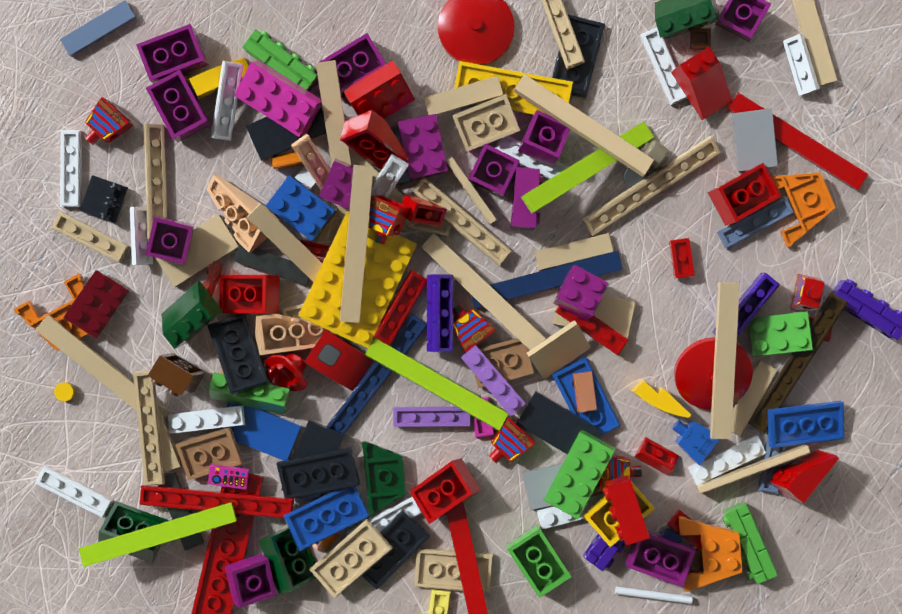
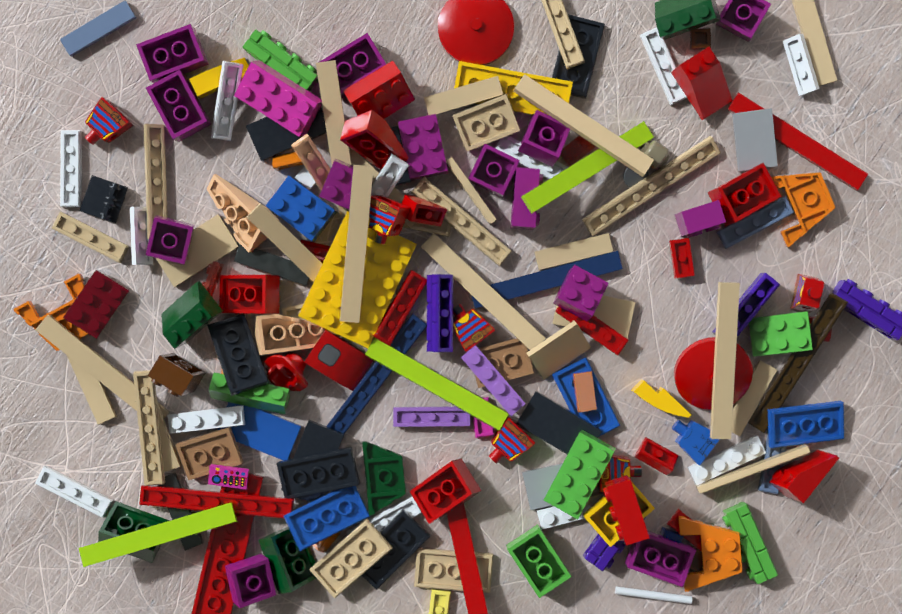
yellow tile [54,382,75,402] -> none
none -> tan tile [67,356,117,425]
none -> clear red plate [560,135,596,167]
none -> magenta brick [675,200,726,238]

